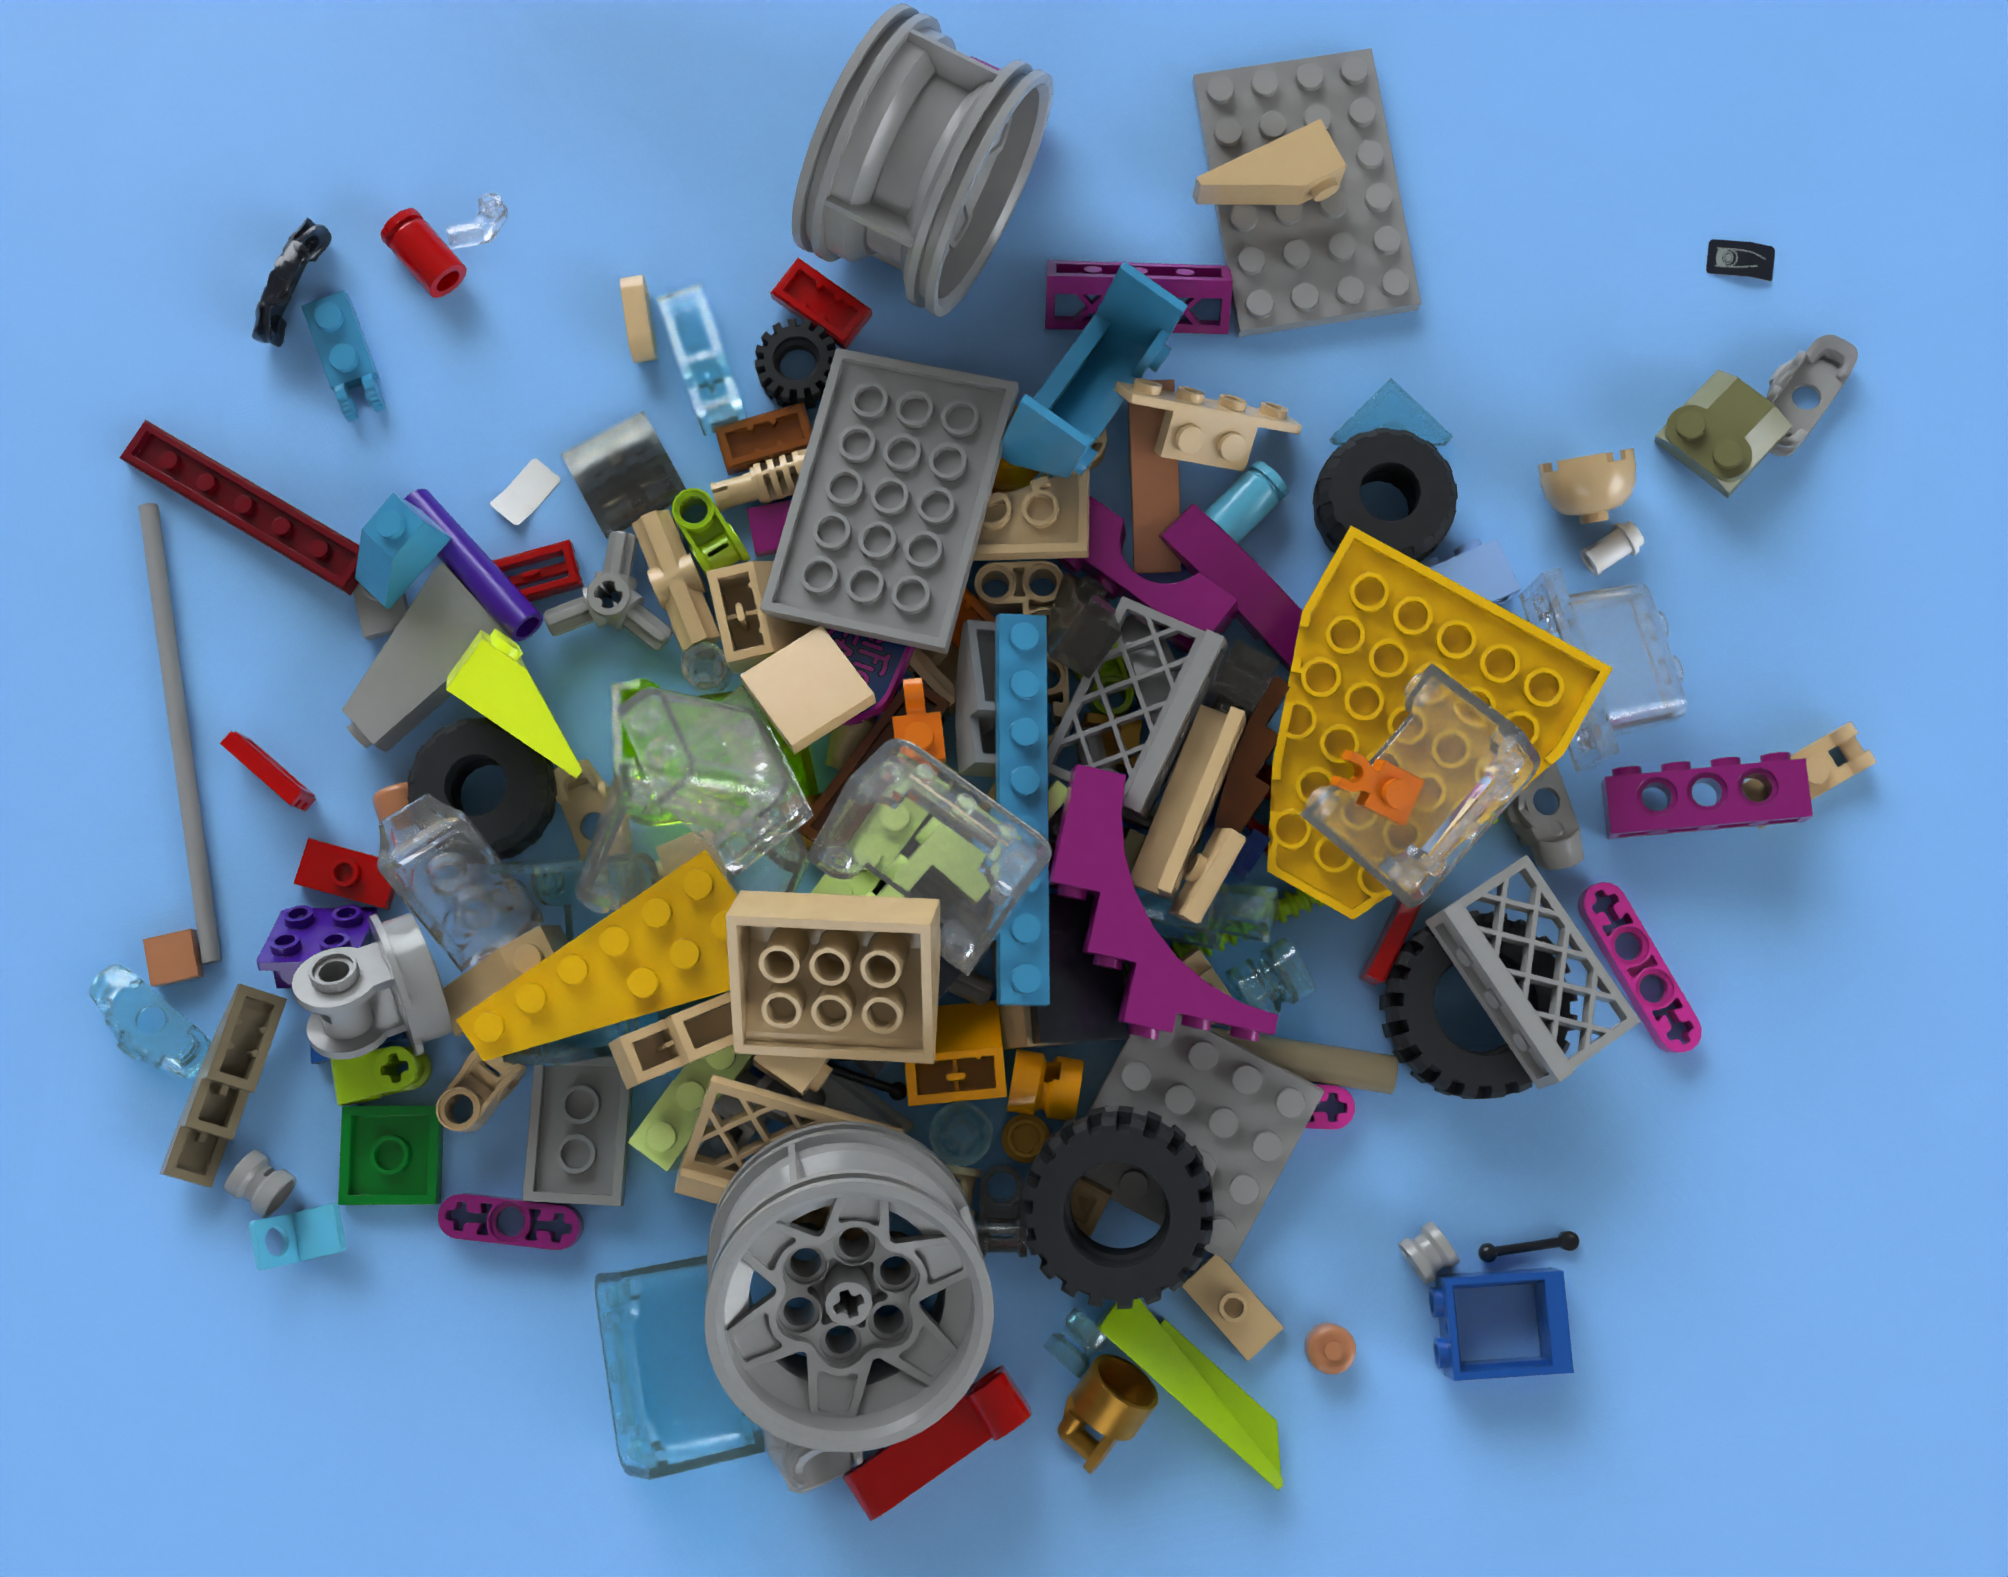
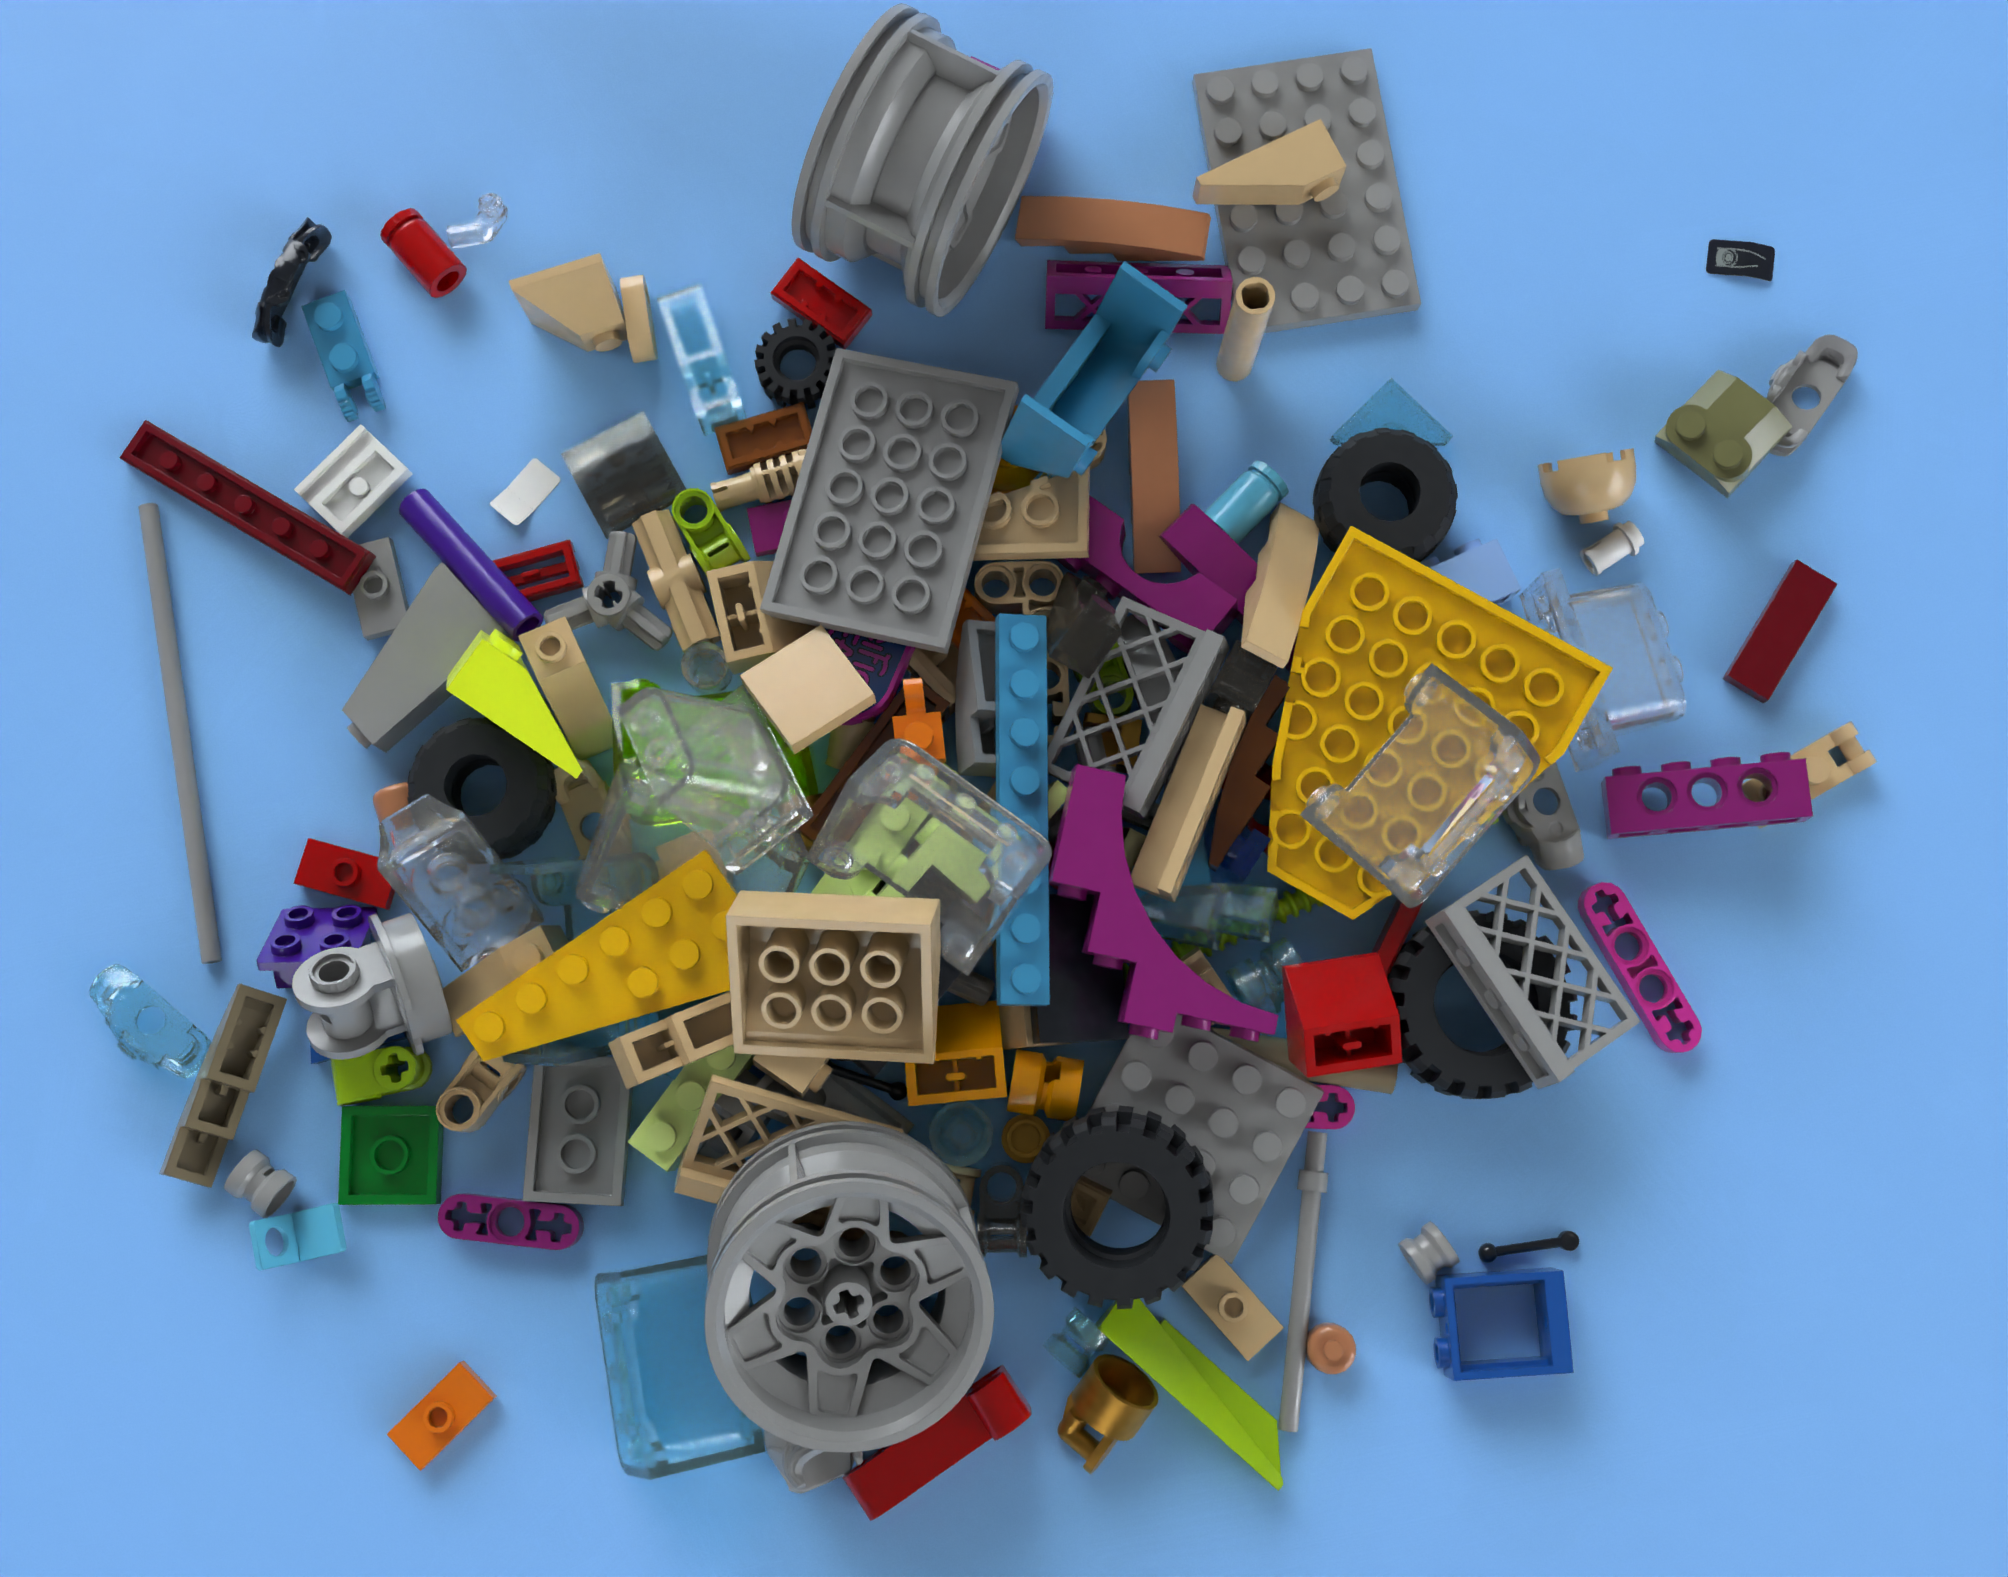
nougat tile [143,929,204,987] -> none
red tile [220,731,316,811] -> none
dark azure slope [355,493,451,609] -> none
tan bracket [1114,378,1302,472] -> none
tan plate [1168,827,1246,924] -> none
orange plate [1330,750,1425,826] -> none
none -> white plate [294,424,413,538]
none -> orange plate [387,1360,497,1471]
none -> tan slope [509,253,628,352]
none -> tan slope [518,616,623,760]
none -> nougat slope [1015,196,1211,261]
none -> tan piece [1216,277,1275,381]
none -> tan slope [1241,502,1319,669]
none -> light grey bar [1278,1131,1328,1432]
none -> red slope [1282,952,1402,1078]
none -> dark red tile [1722,560,1837,703]

